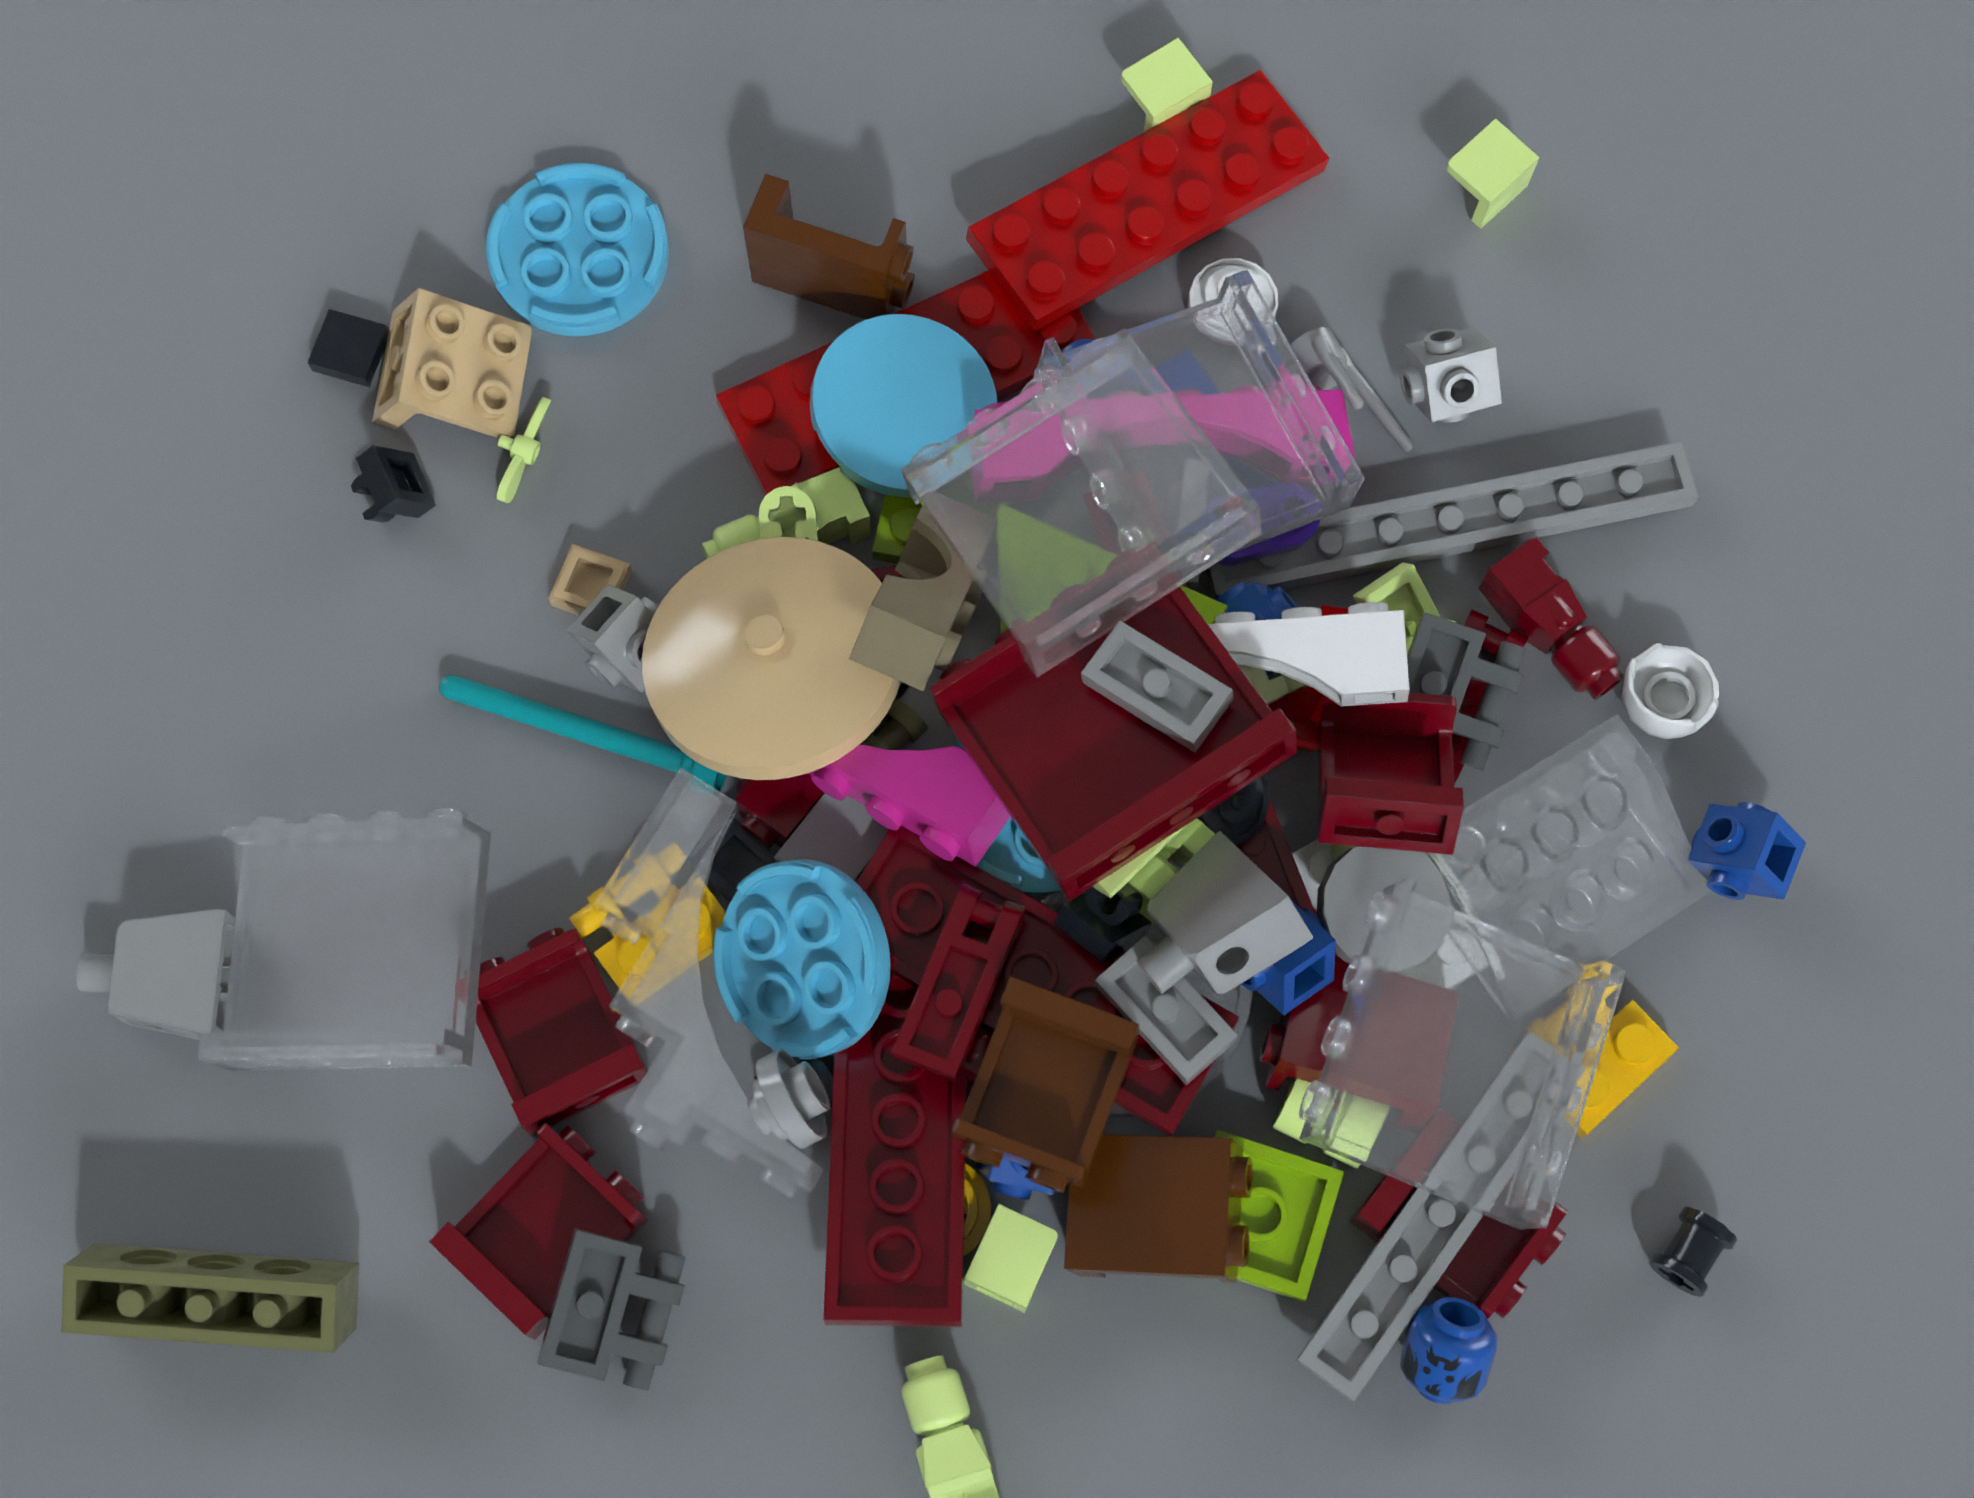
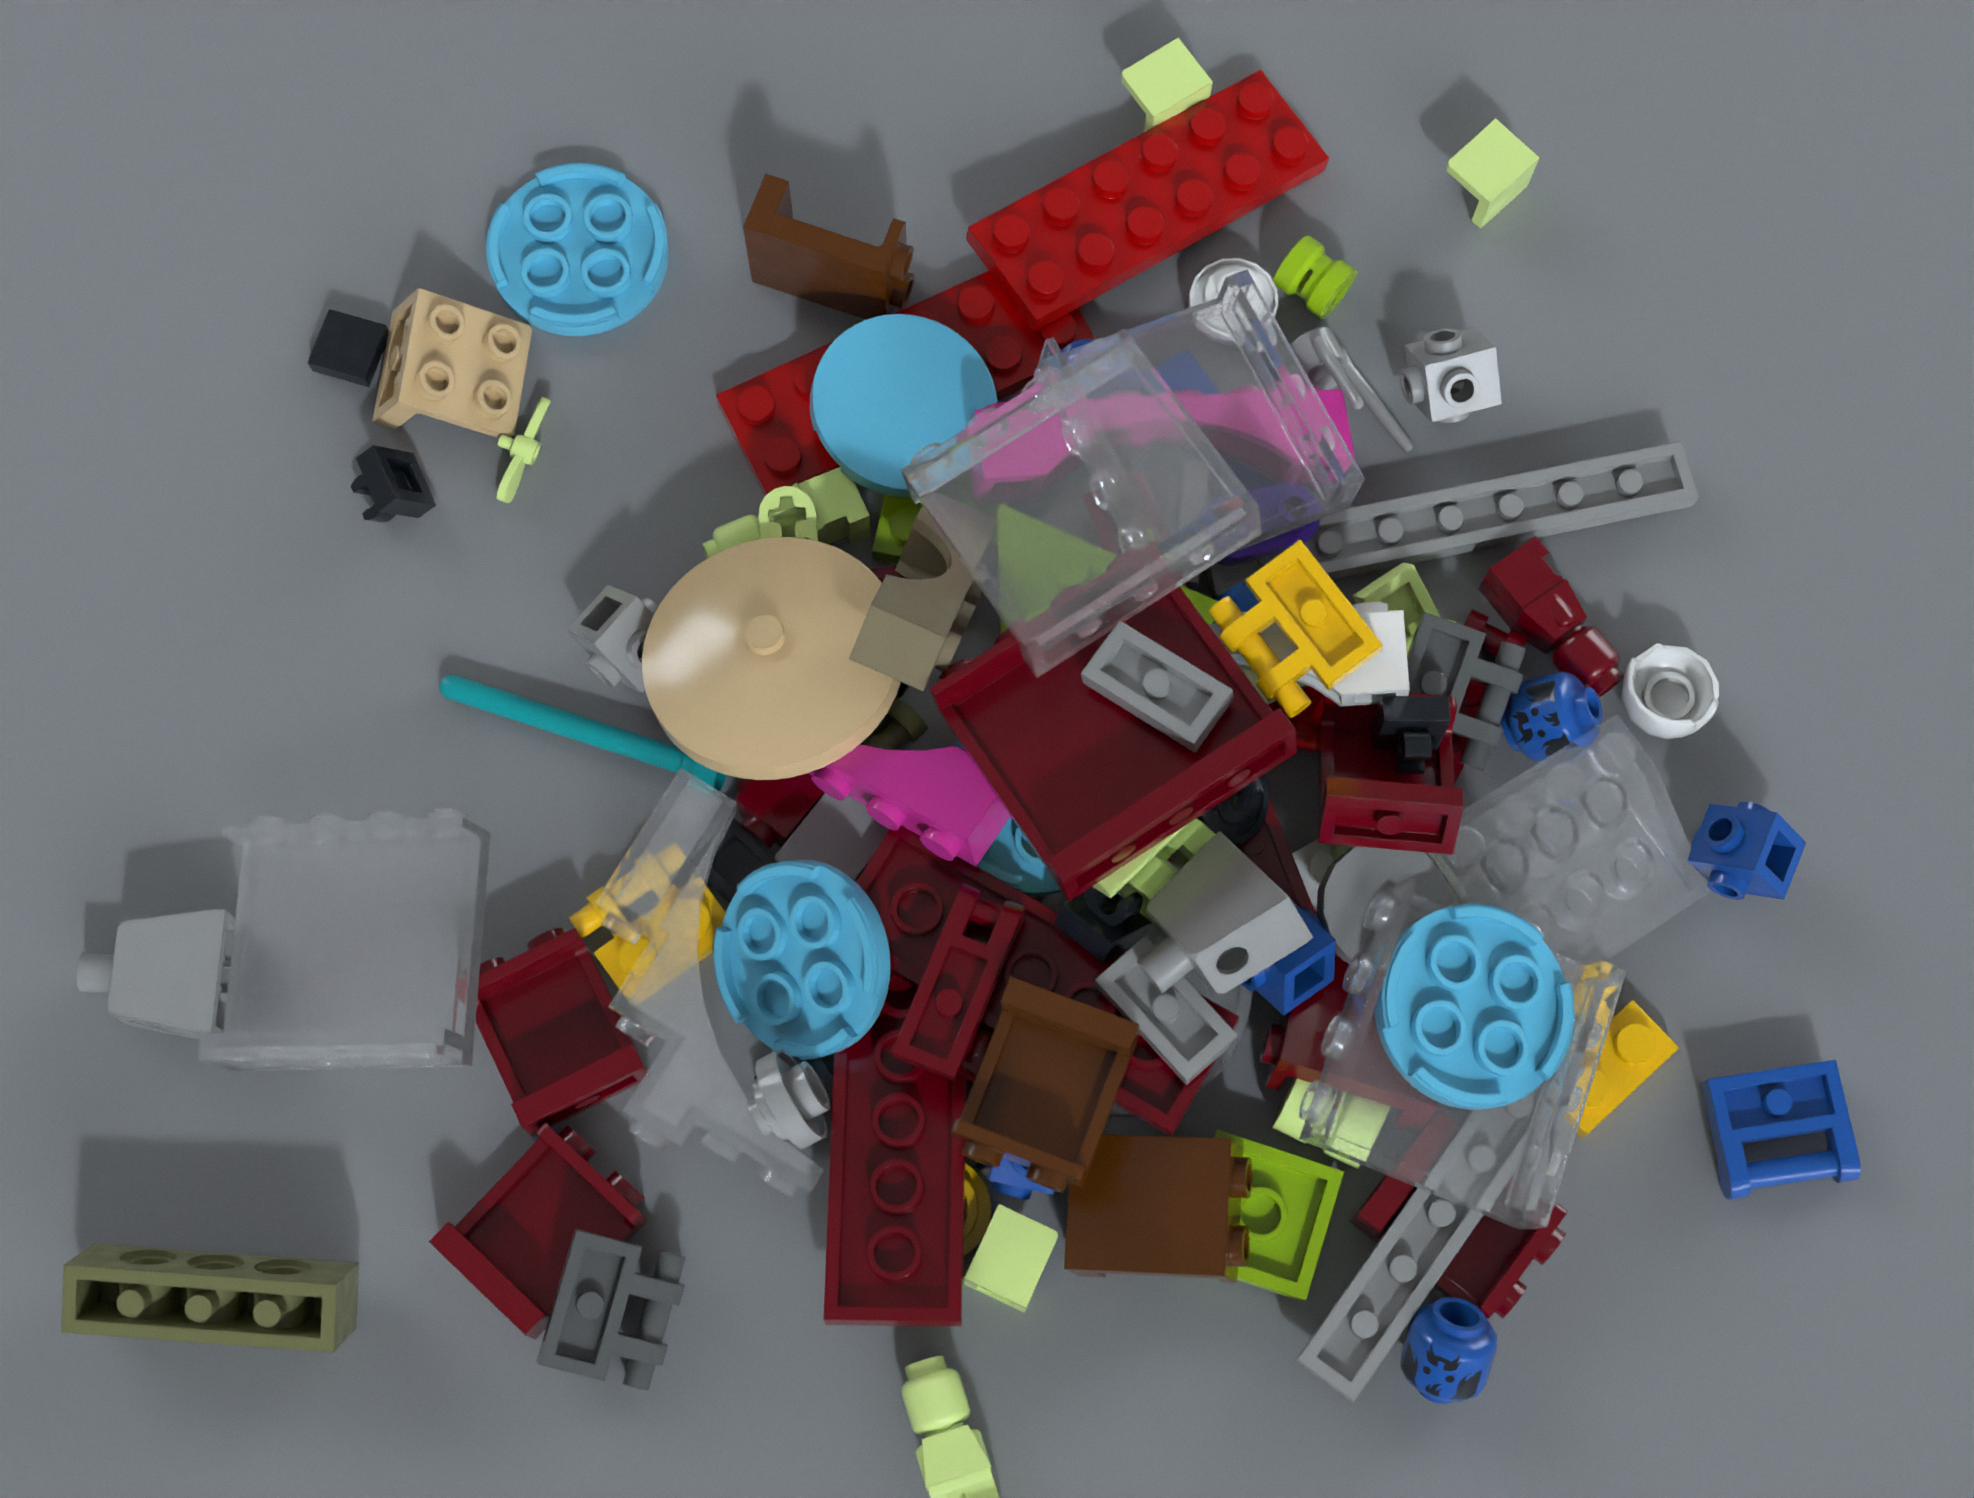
tan tile [548,544,632,616] -> none
black bush [1649,1206,1737,1297] -> none
none -> yellow plate [1209,540,1383,718]
none -> lime wheel [1273,234,1358,320]
none -> black tile [1370,696,1451,774]
none -> medium azure tile [1373,903,1575,1110]
none -> blue head [1501,672,1603,761]
none -> blue plate [1701,1060,1861,1200]

